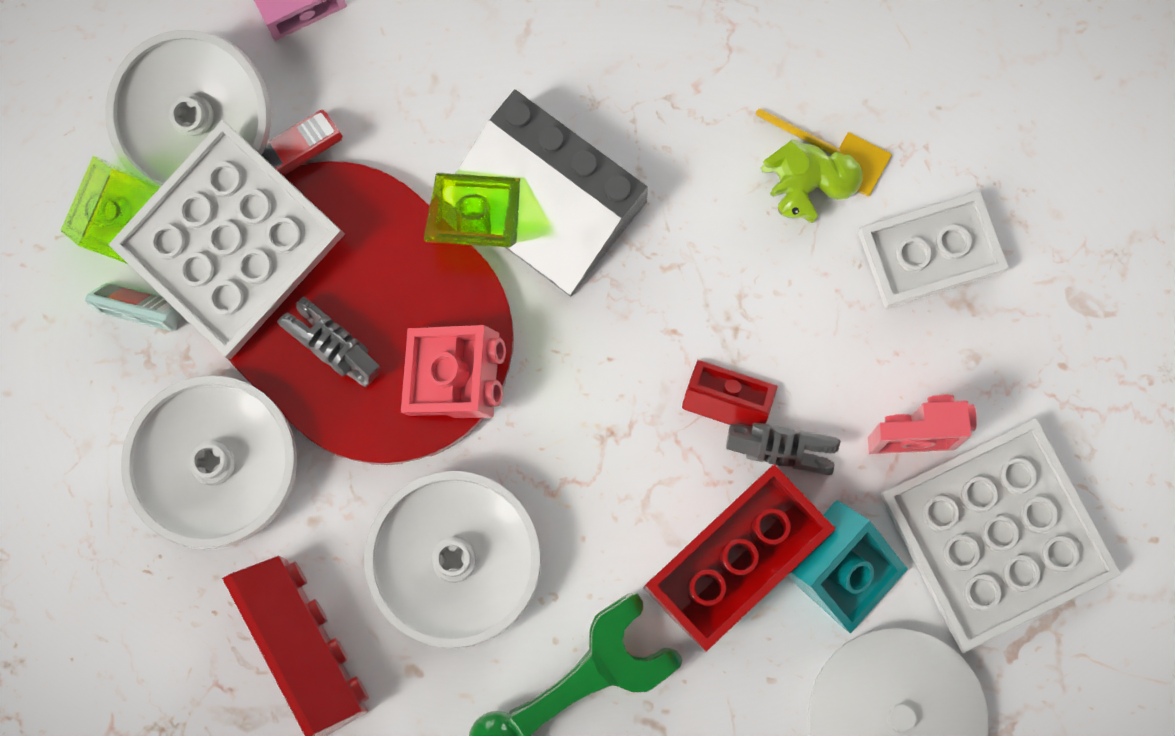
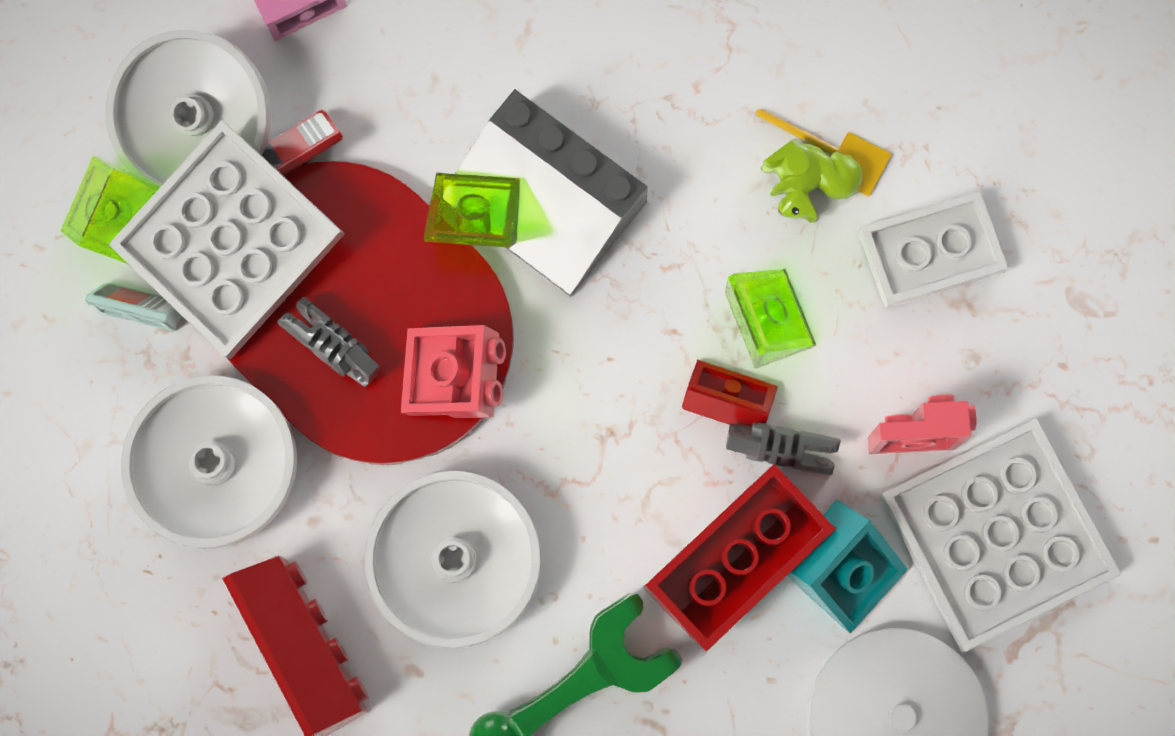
none -> clear neon green slope [724,269,817,369]

